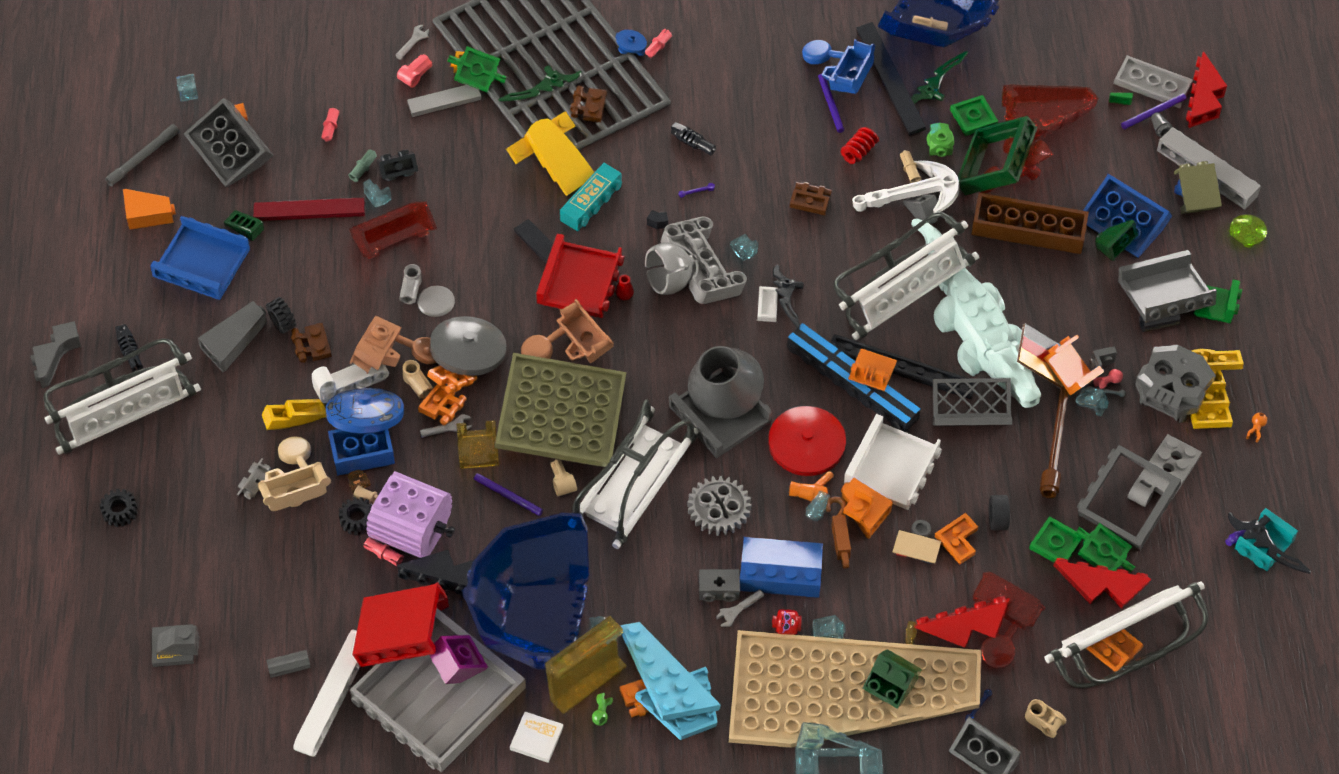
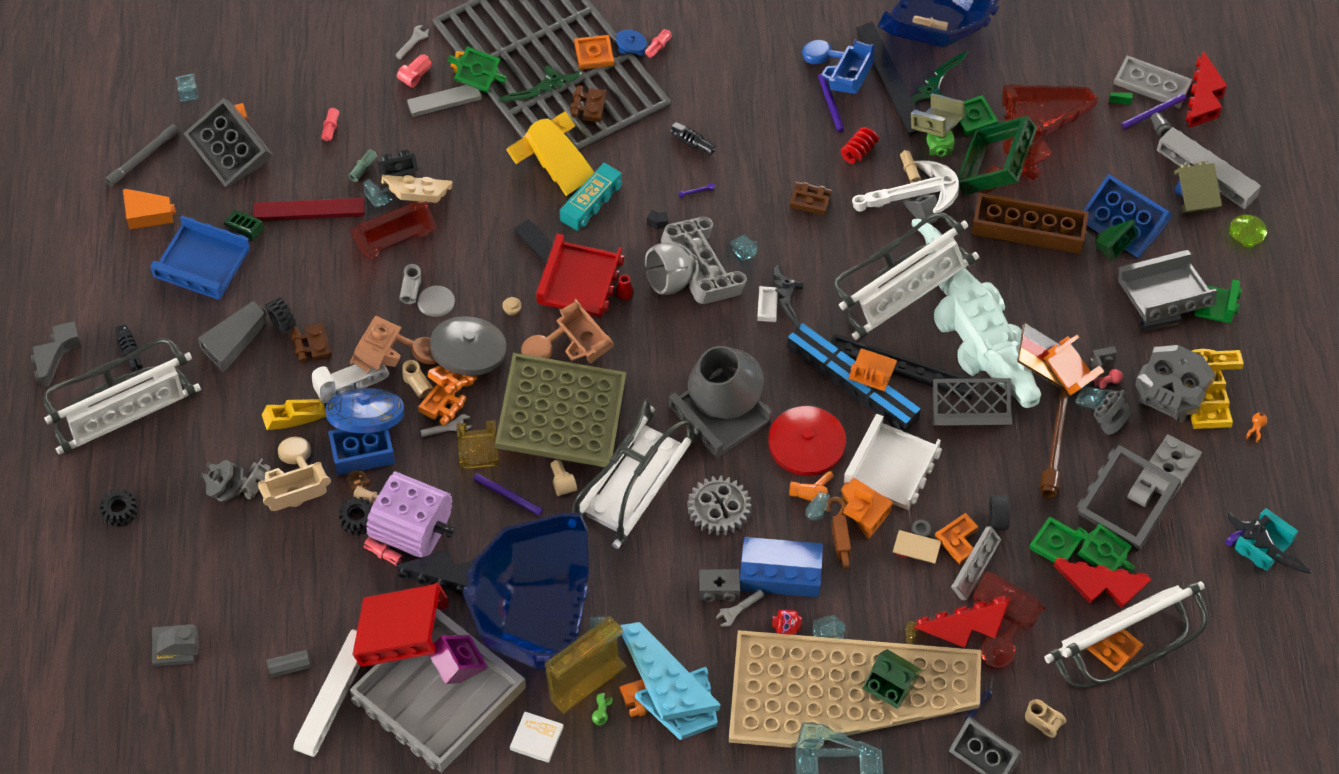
none -> dark grey hinge [200,460,243,503]
none -> tan wing [381,175,452,203]
none -> tan plate [503,297,522,315]
none -> orange tile [574,35,614,70]
none -> olive panel [911,93,964,137]
none -> light grey tile [951,526,1001,600]
none -> dark grey brick [1094,391,1132,435]

